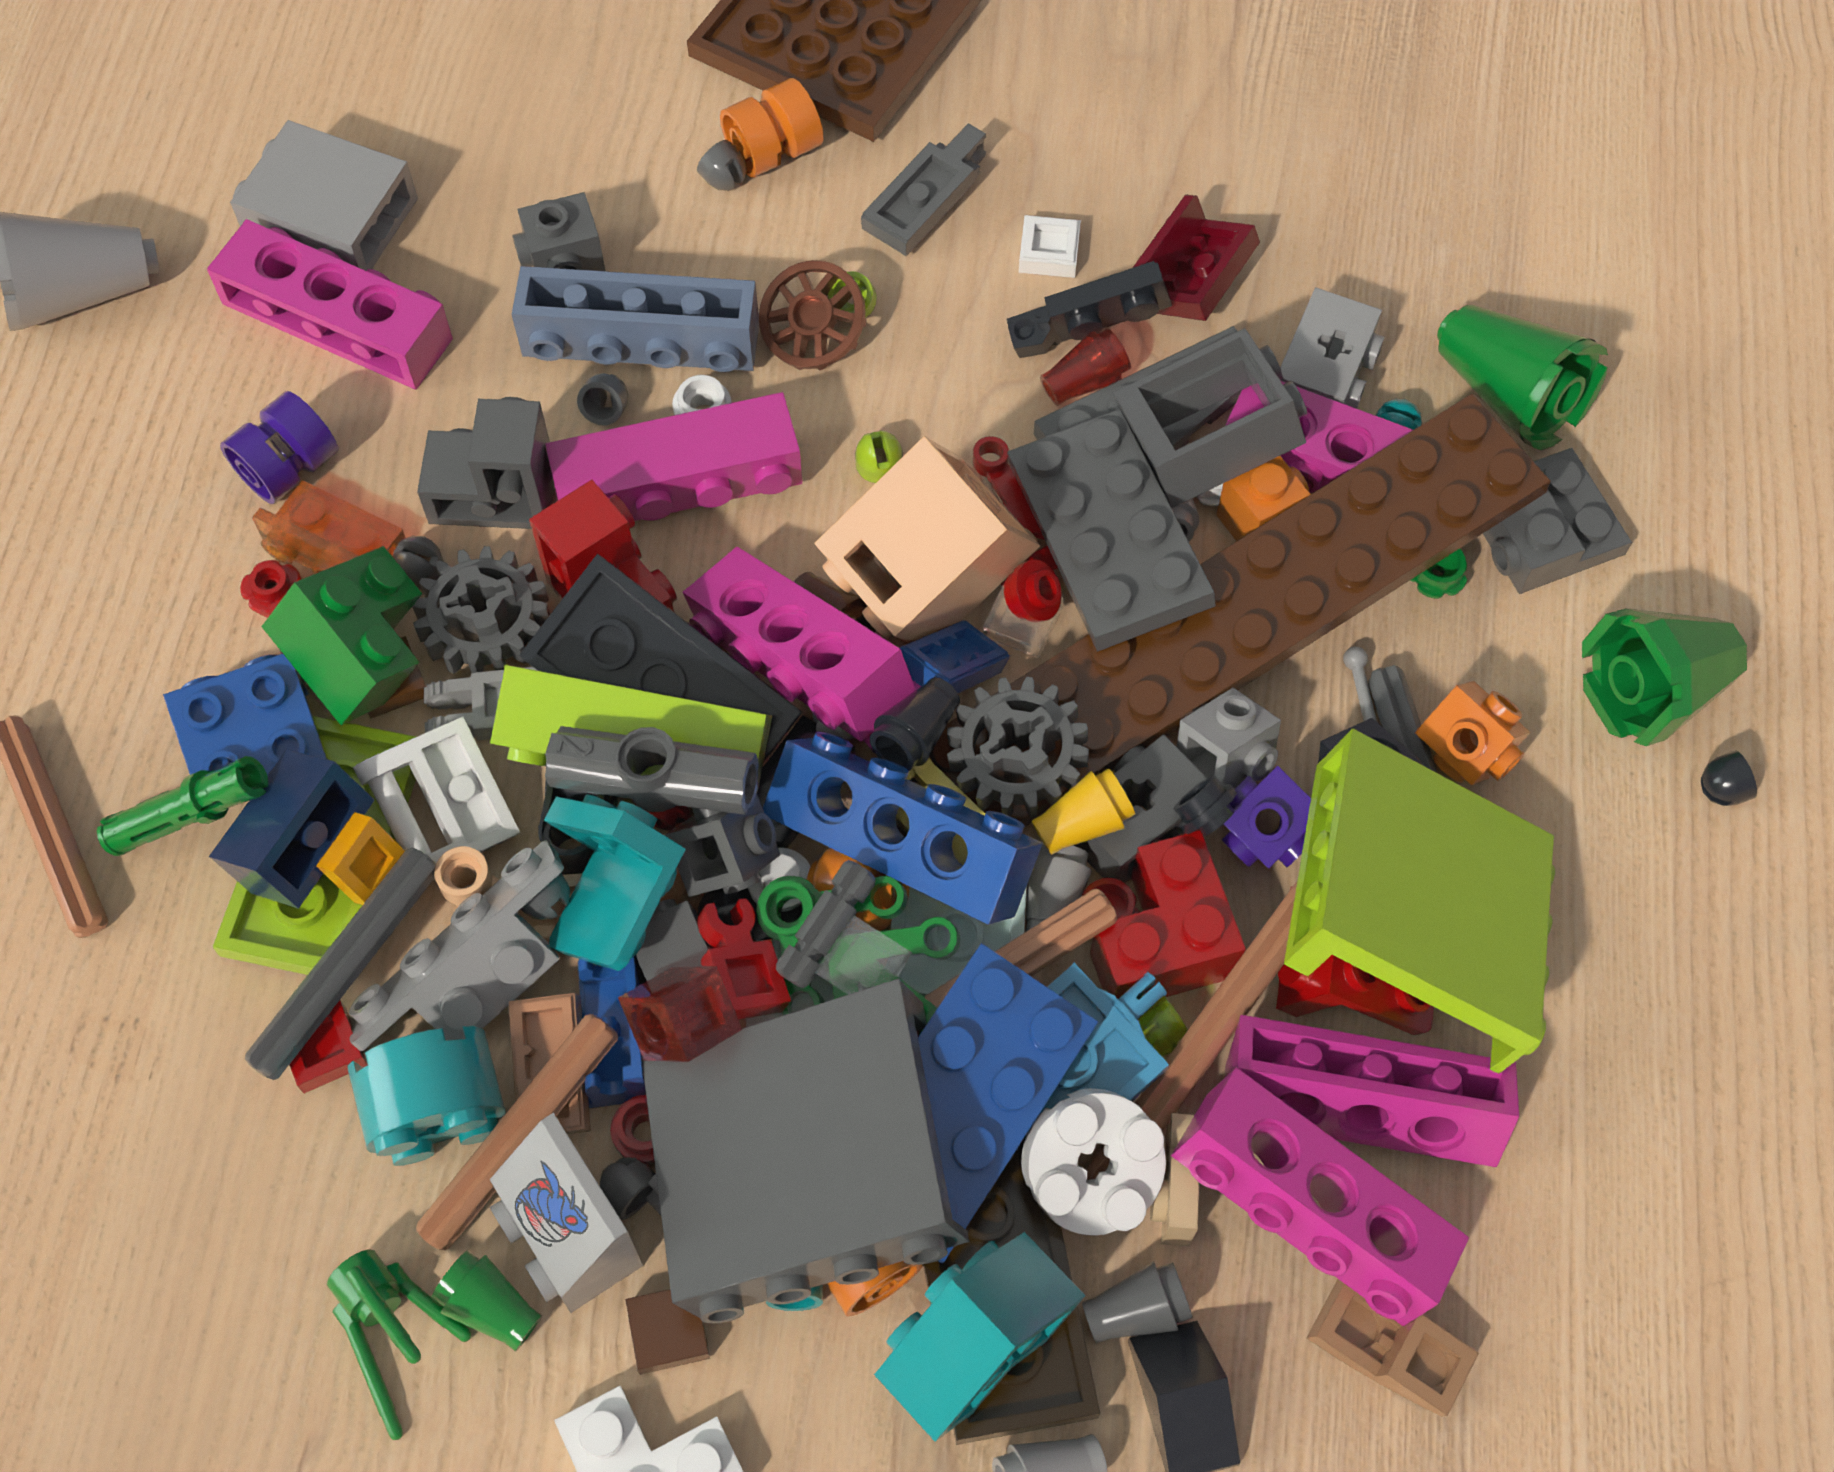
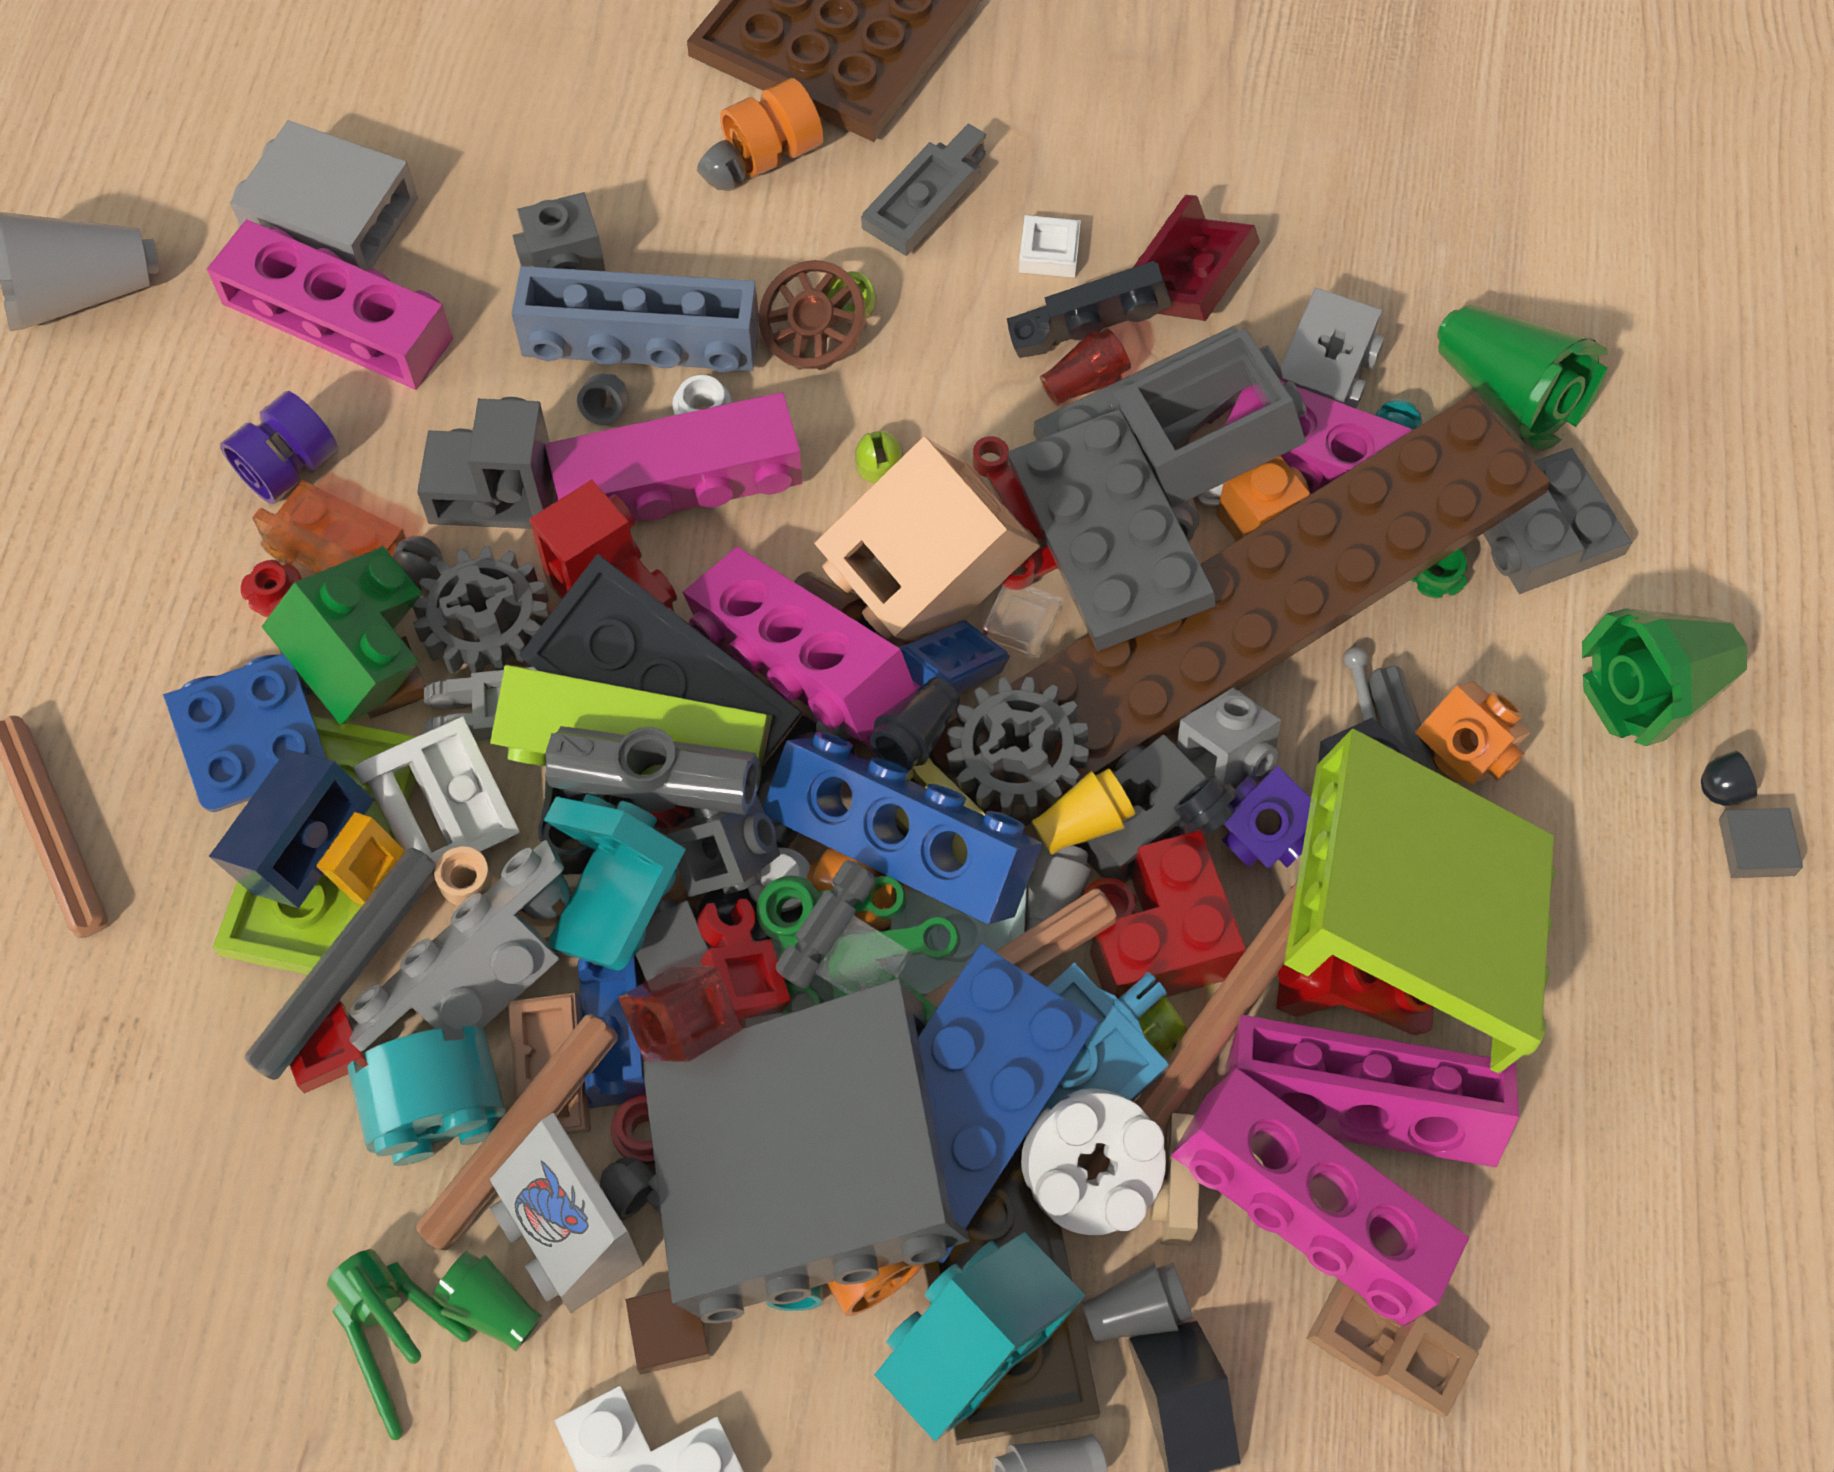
green pin [97,756,269,856] -> none
red plate [1004,559,1061,623] -> none
none -> dark grey tile [1719,808,1803,878]

